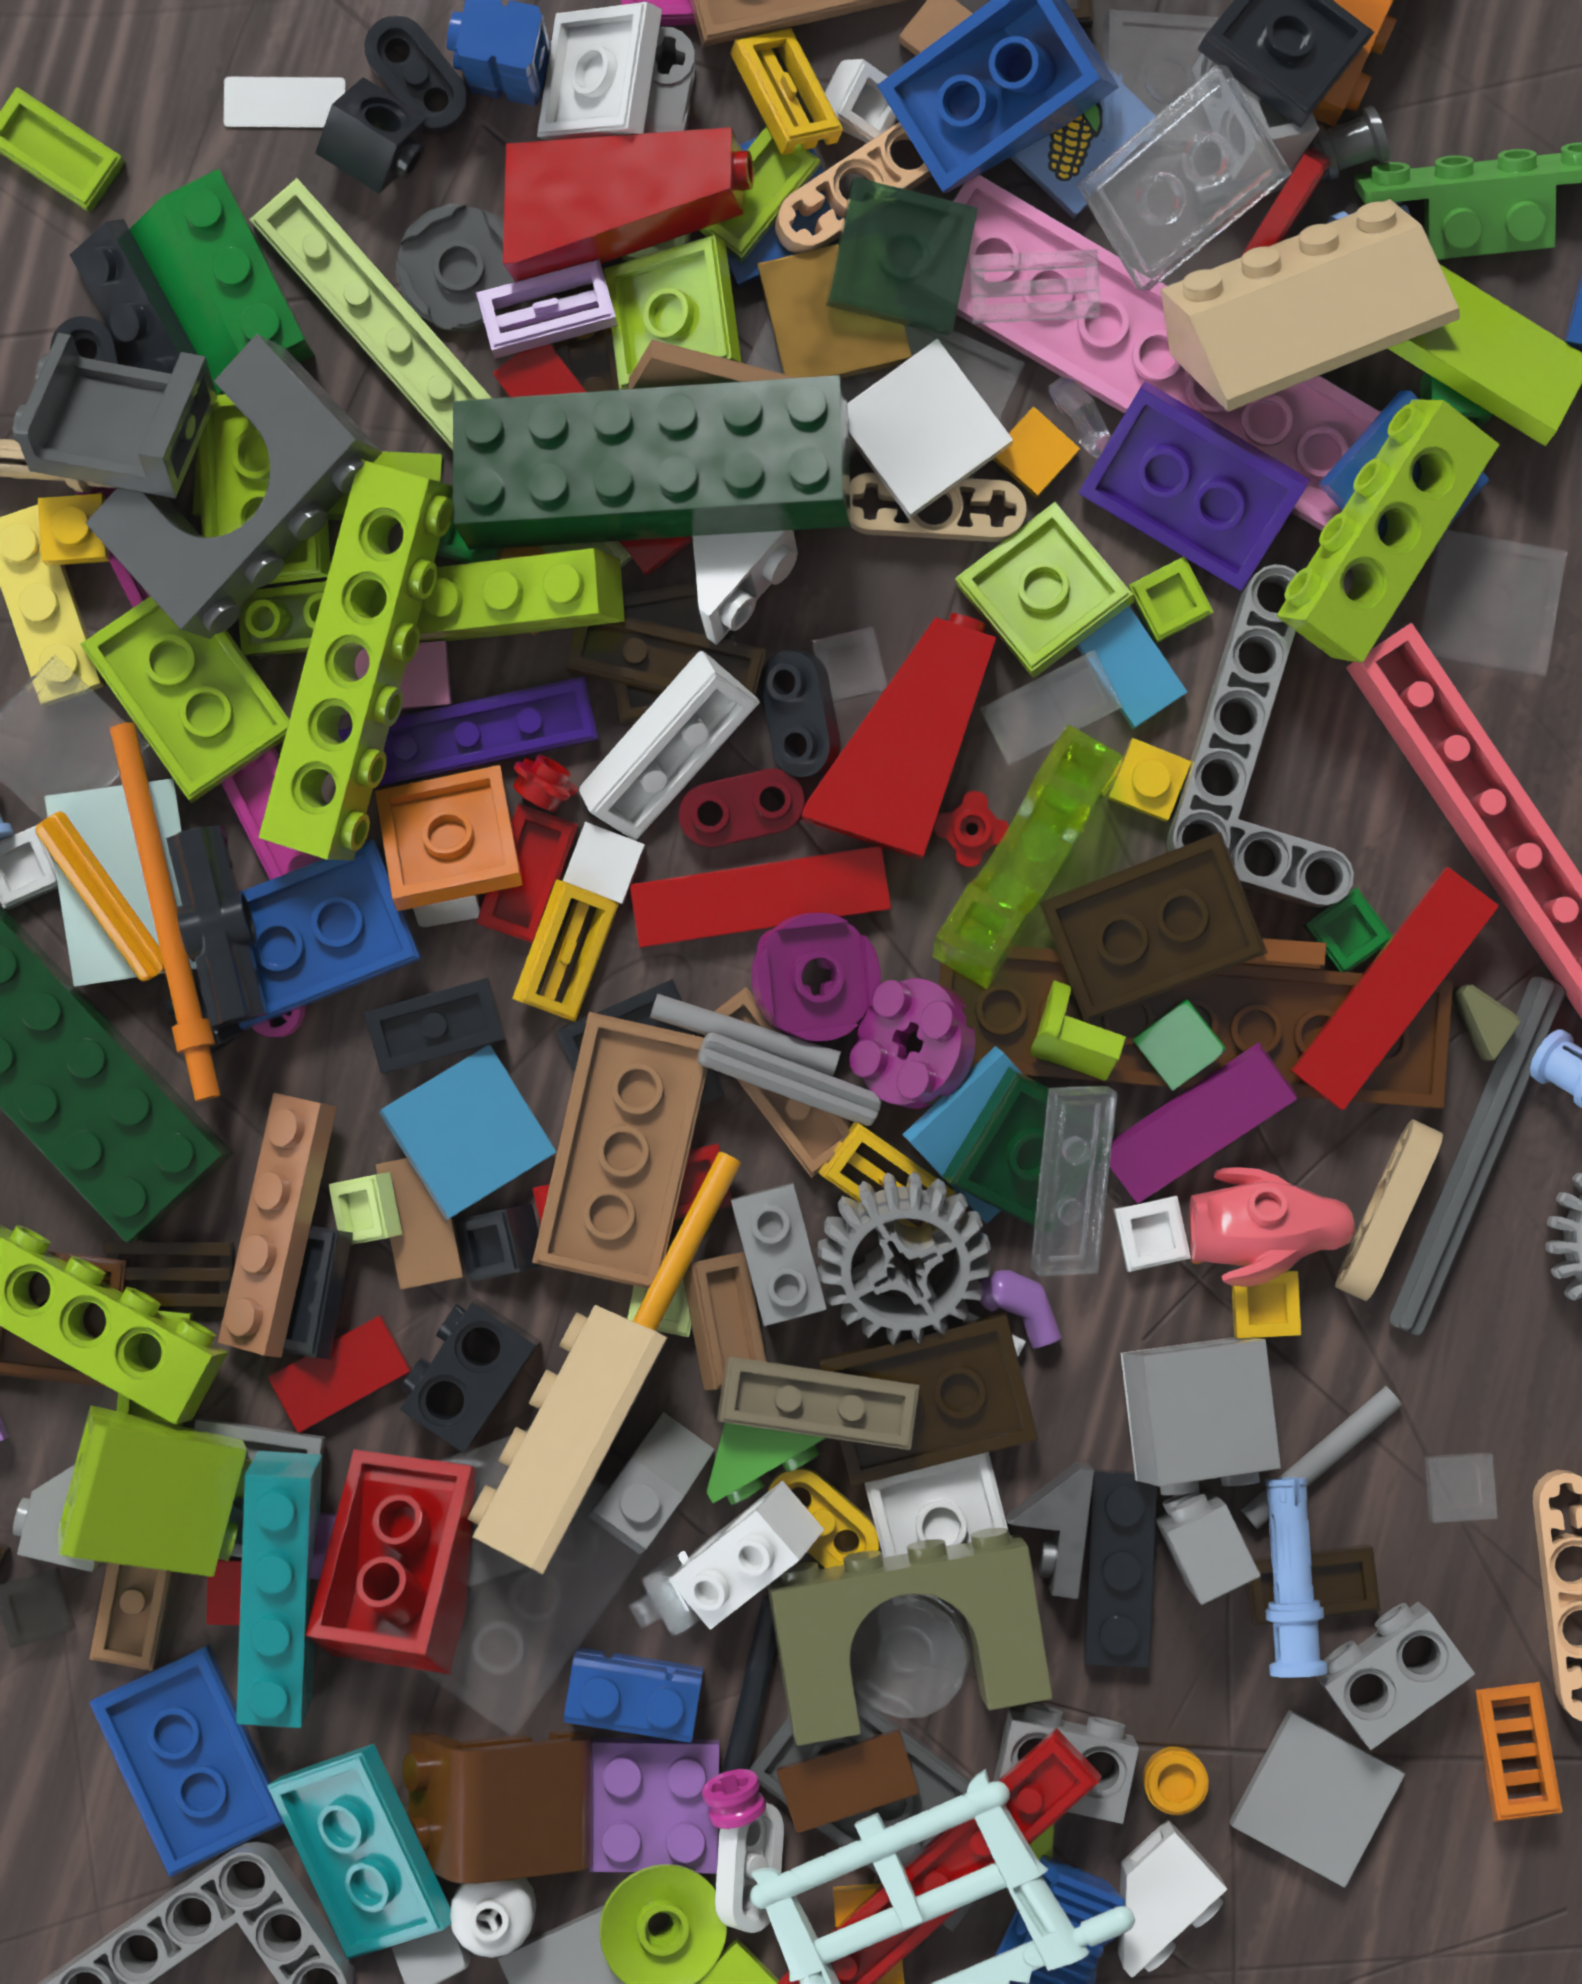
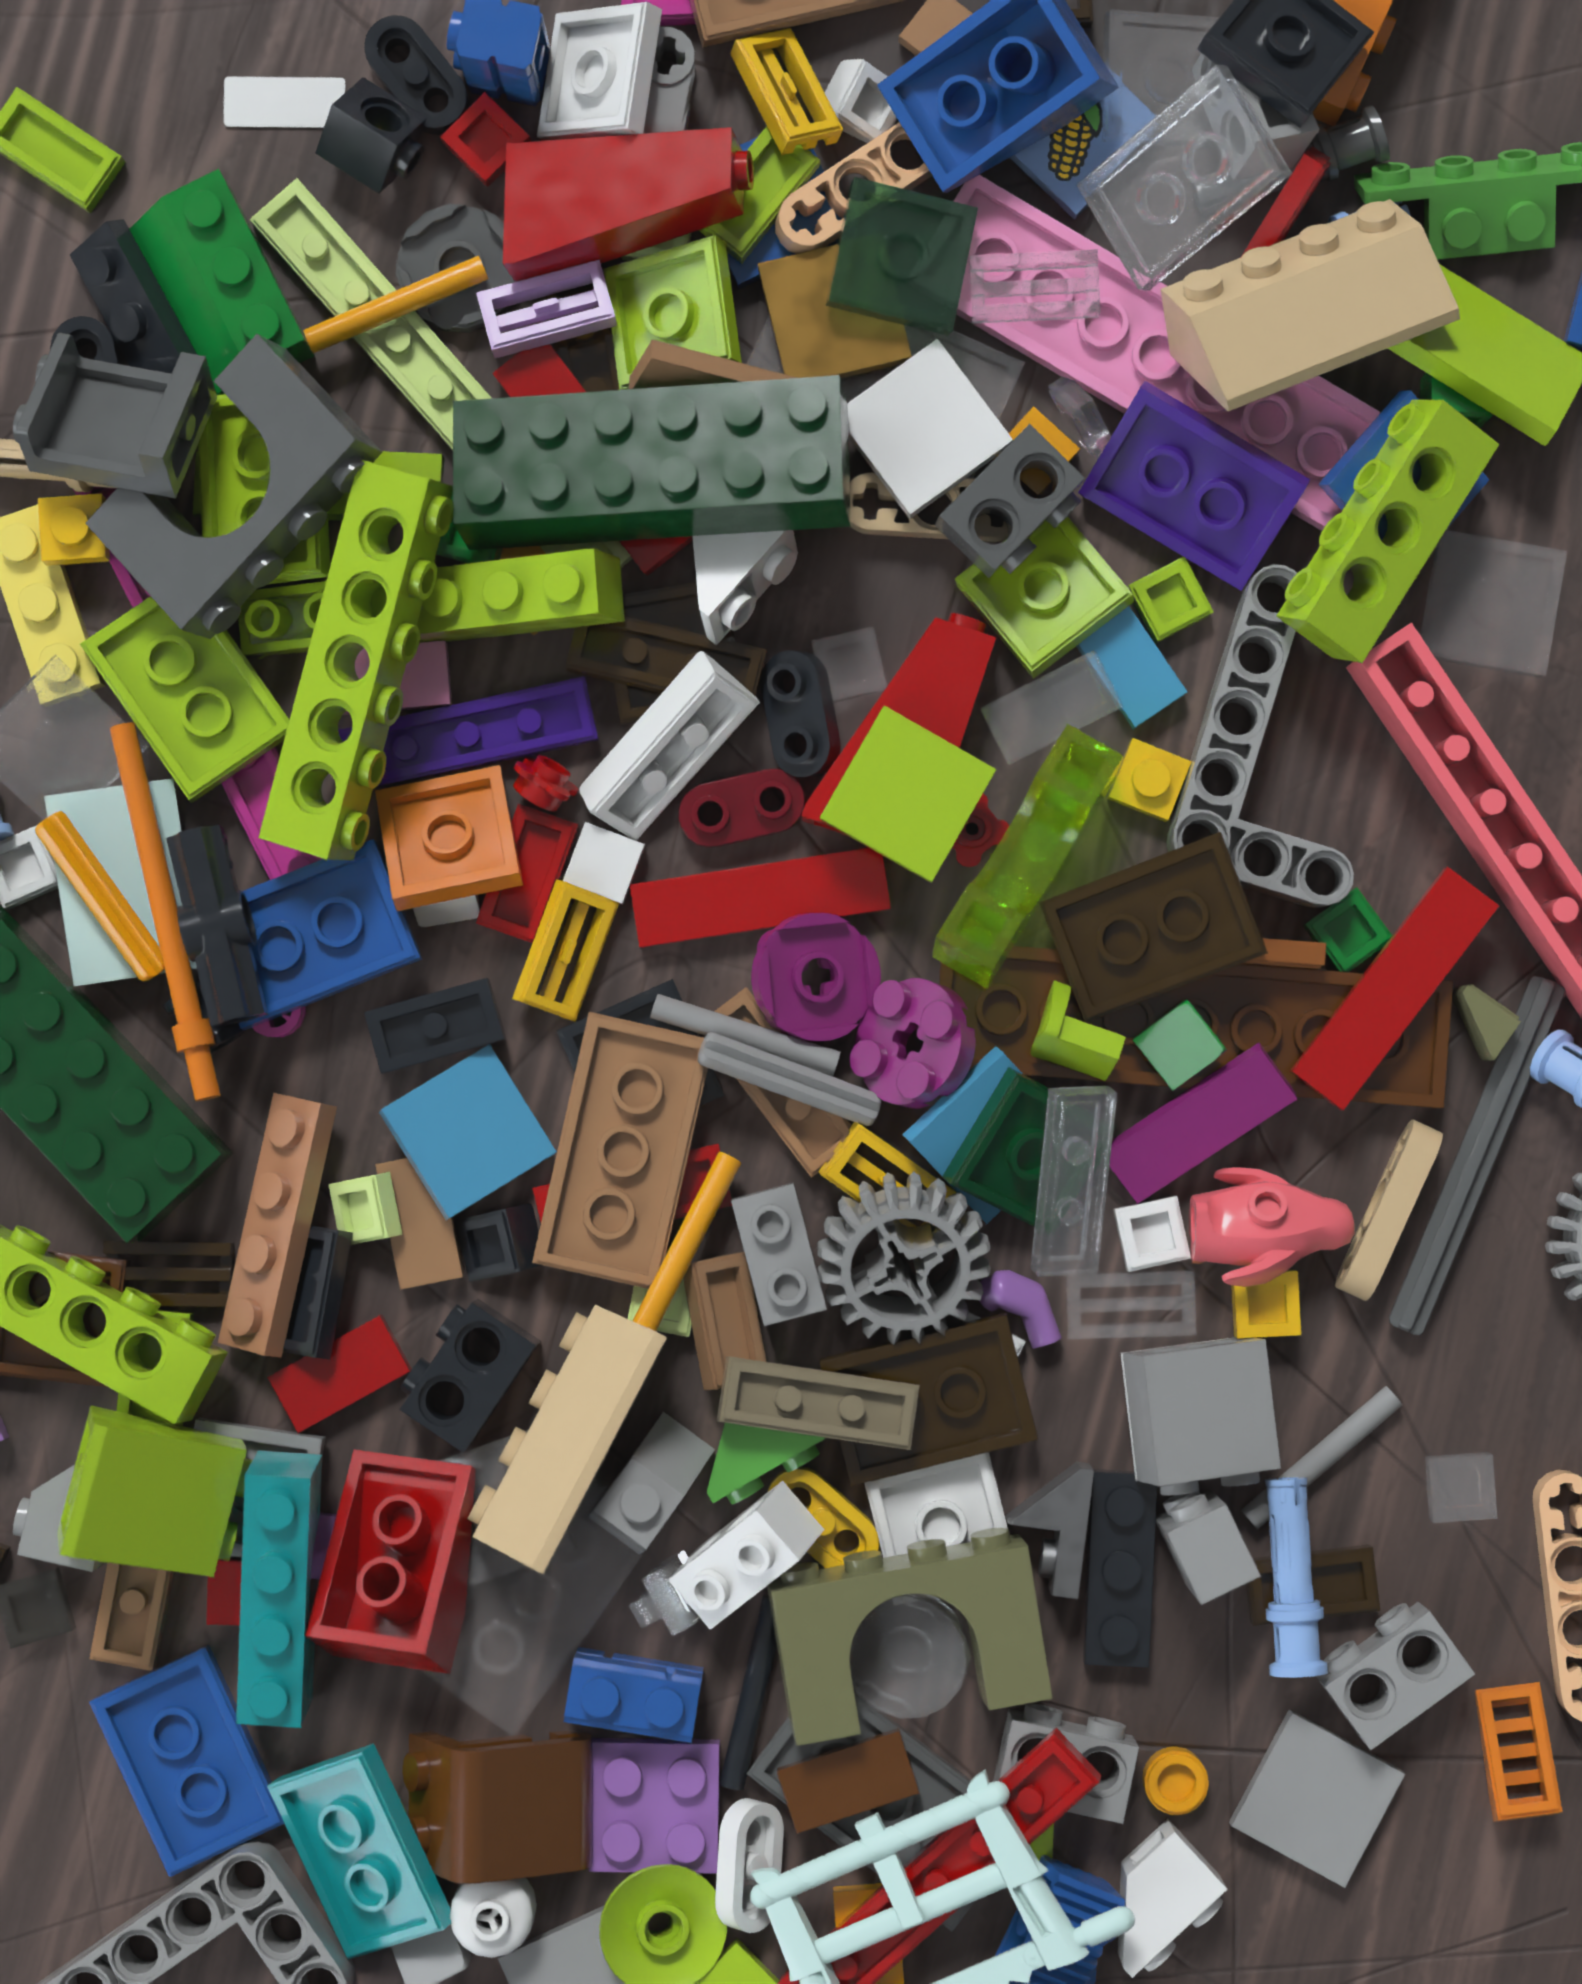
dark pink bush [702,1769,766,1829] -> none
none -> light orange bar [303,255,489,354]
none -> red plate [440,92,531,188]
none -> lime tile [820,706,996,883]
none -> dark grey brick [935,424,1085,578]
none -> clear tile [1065,1270,1196,1339]

